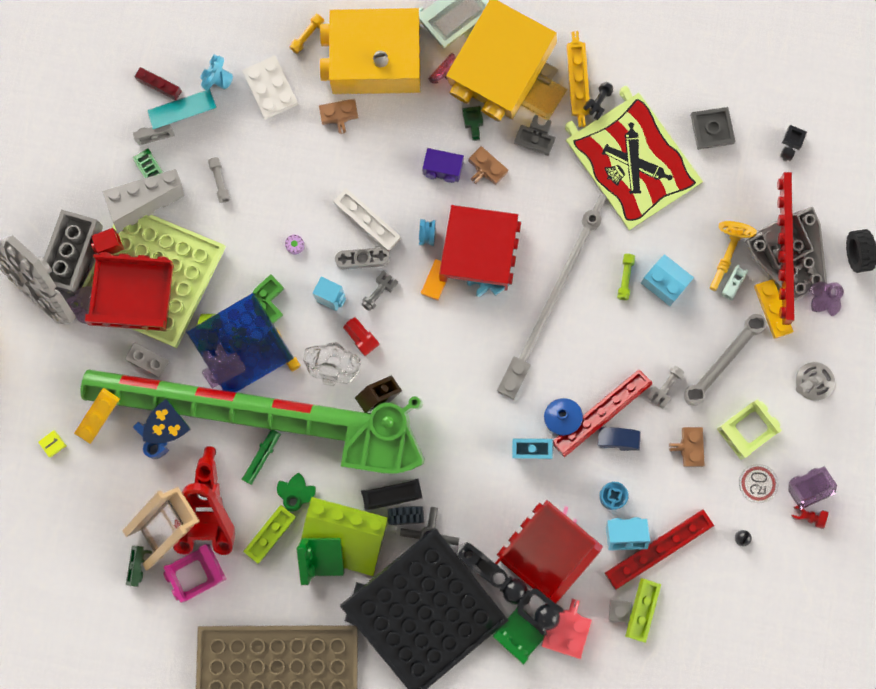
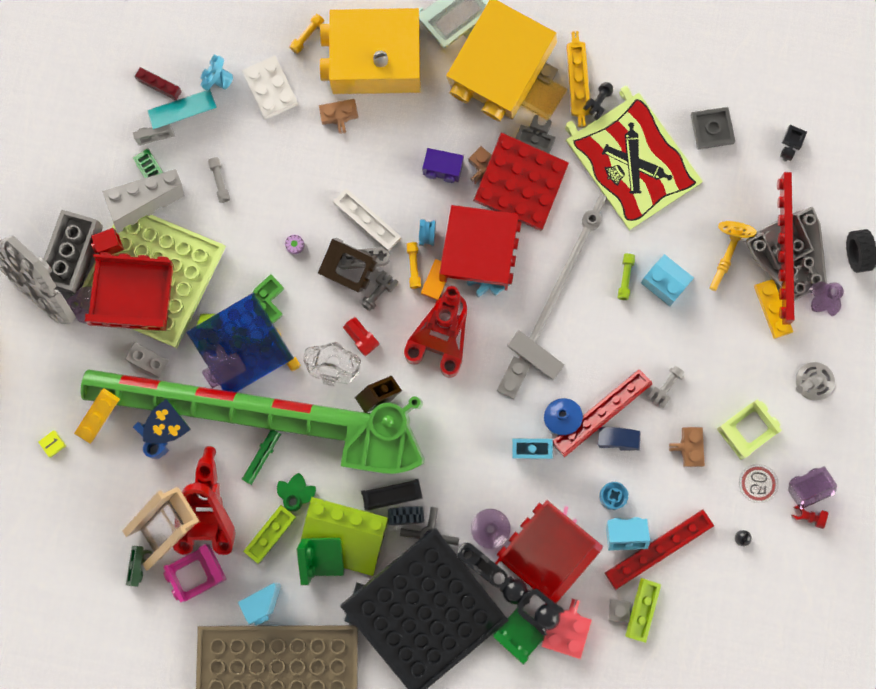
medium azure brick [312,276,346,311] -> none
clear pink tile [428,53,456,83] -> none
dark green plate [462,106,483,141] -> none
light grey piece [684,314,766,406] -> none
light aqua bar [721,265,748,300] -> none
none -> medium azure slope [238,583,281,626]
none -> dark brown window [318,238,378,293]
none -> red connector [404,286,467,378]
none -> yellow bar [406,242,421,289]
none -> clear purple dish [471,509,510,549]
none -> red plate [473,132,569,231]
none -> light grey tile [507,330,565,380]

